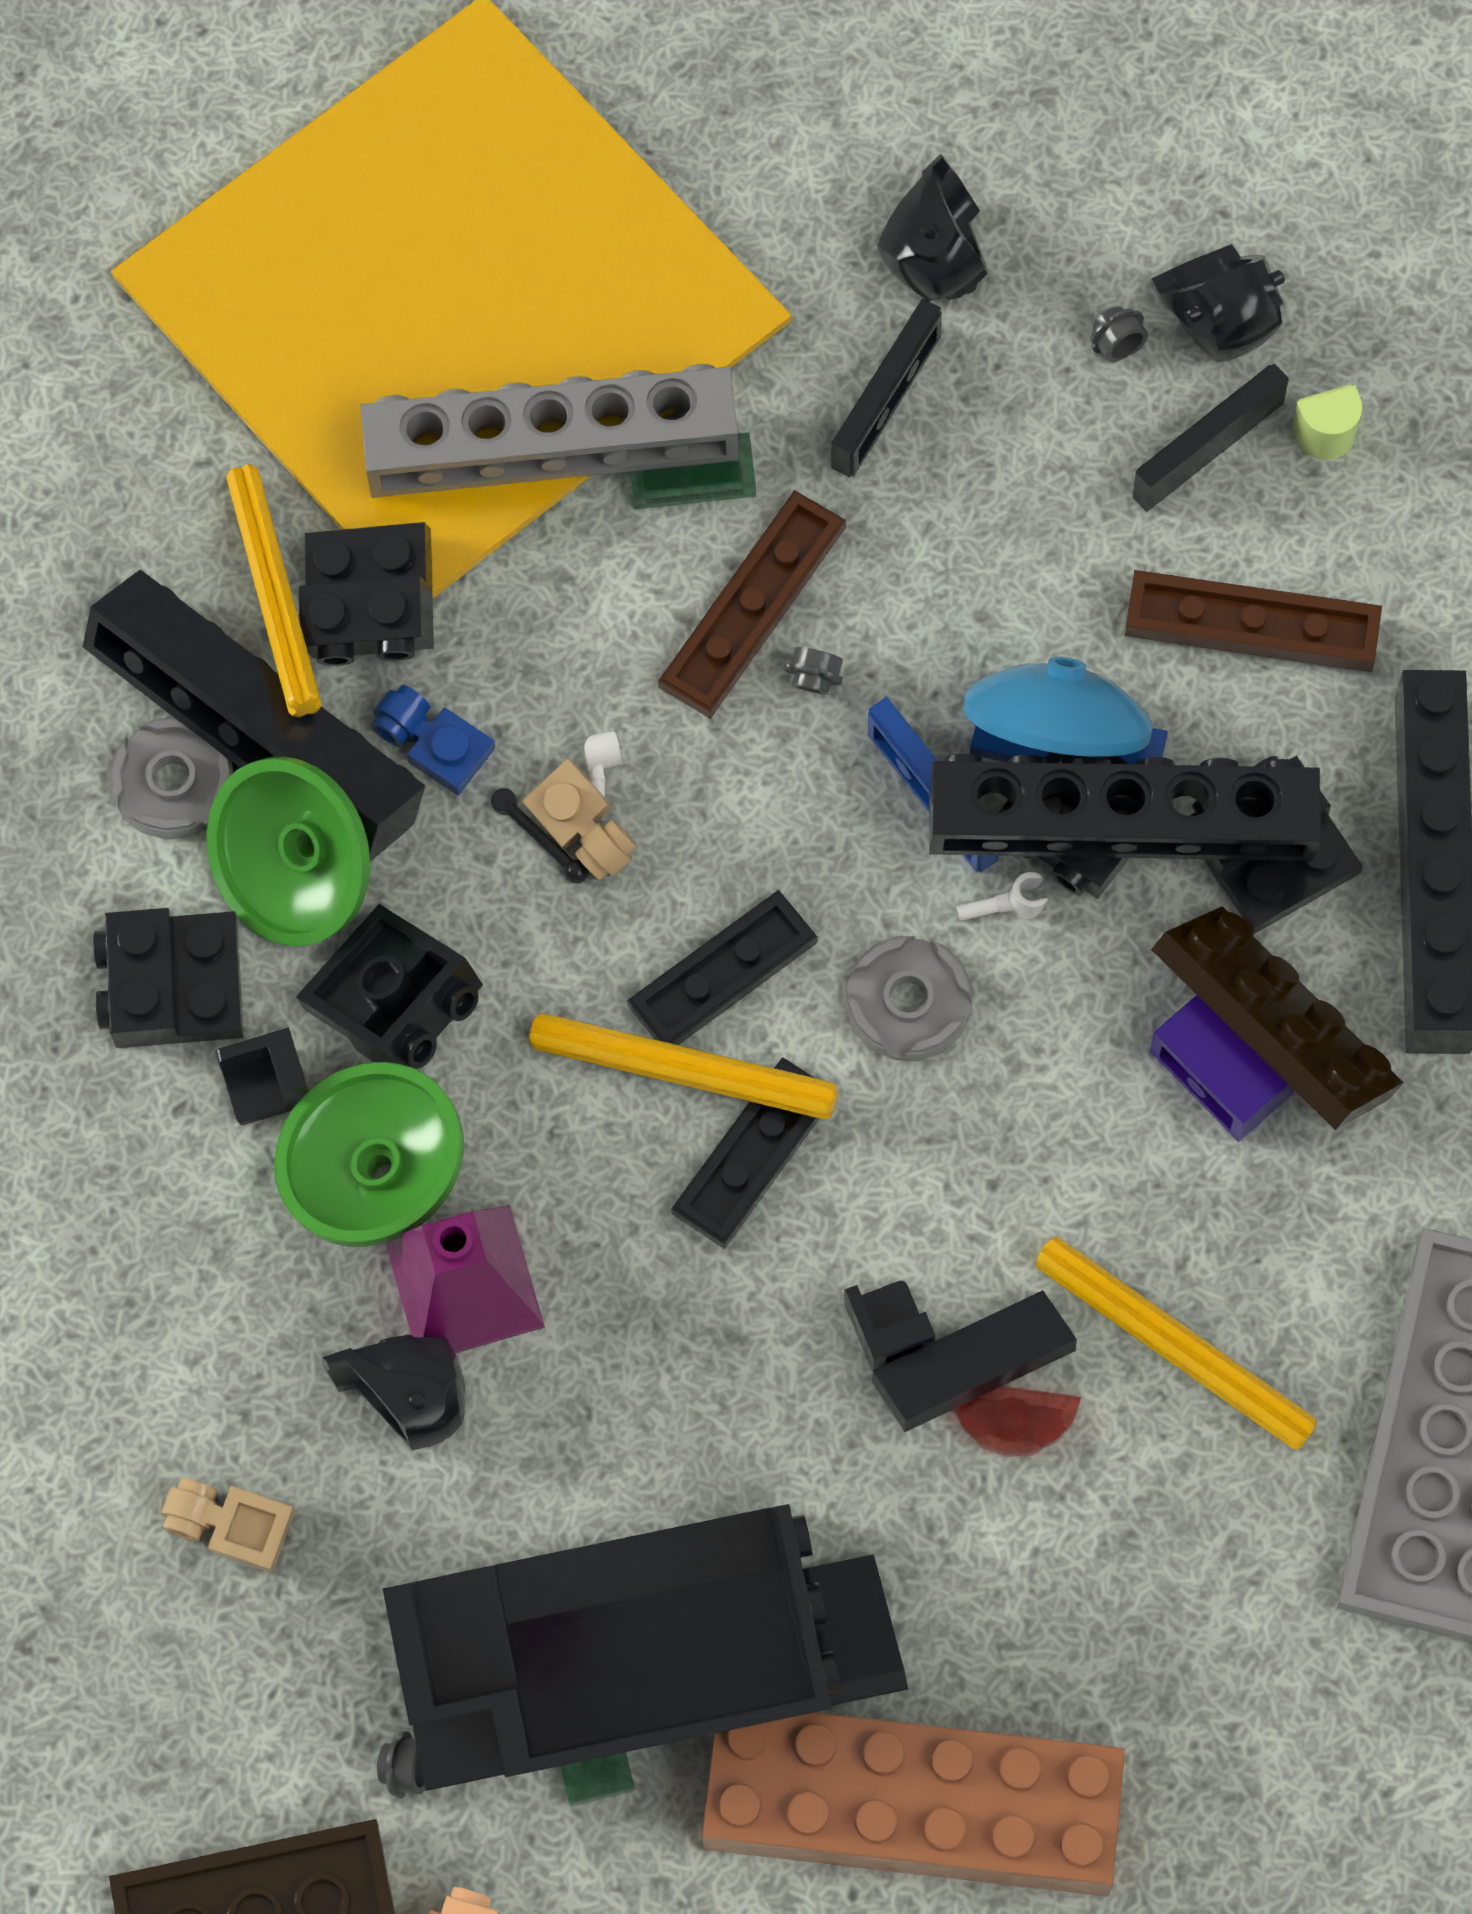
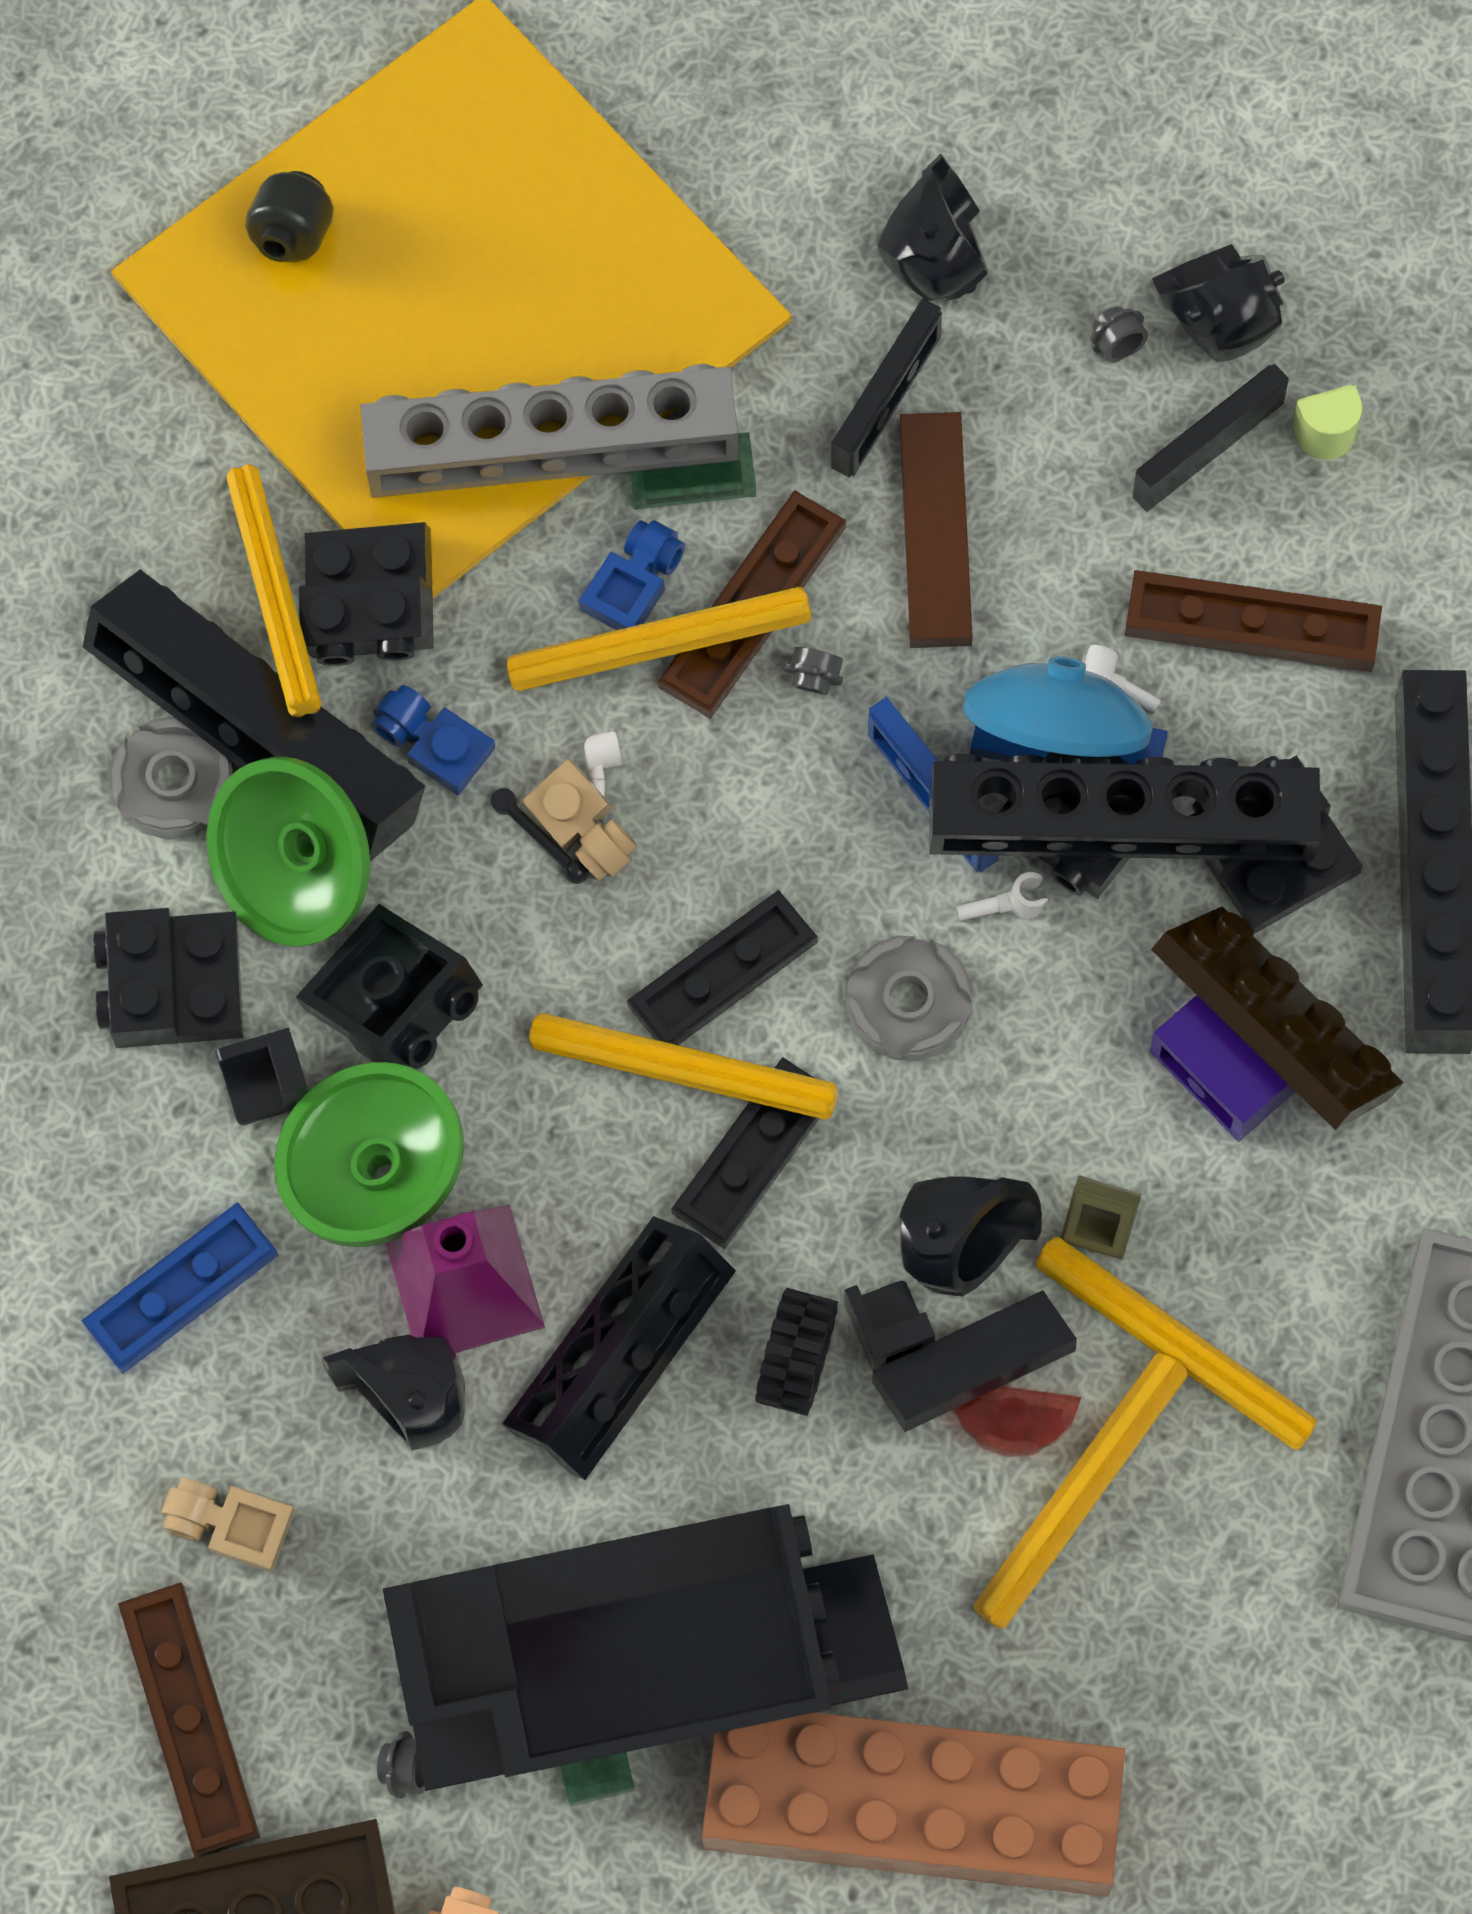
none -> blue tile [81,1202,279,1374]
none -> reddish brown tile [118,1582,261,1857]
none -> pearl dark grey head [245,171,334,262]
none -> black fence [502,1216,736,1480]
none -> yellow axle [507,587,811,691]
none -> blue plate [579,520,685,630]
none -> black tyre [755,1288,838,1416]
none -> black helmet [899,1176,1042,1297]
none -> reddish brown tile [900,412,973,648]
none -> yellow axle [973,1353,1188,1630]
none -> olive brick [1061,1175,1142,1260]
none -> white hand [1082,645,1161,713]

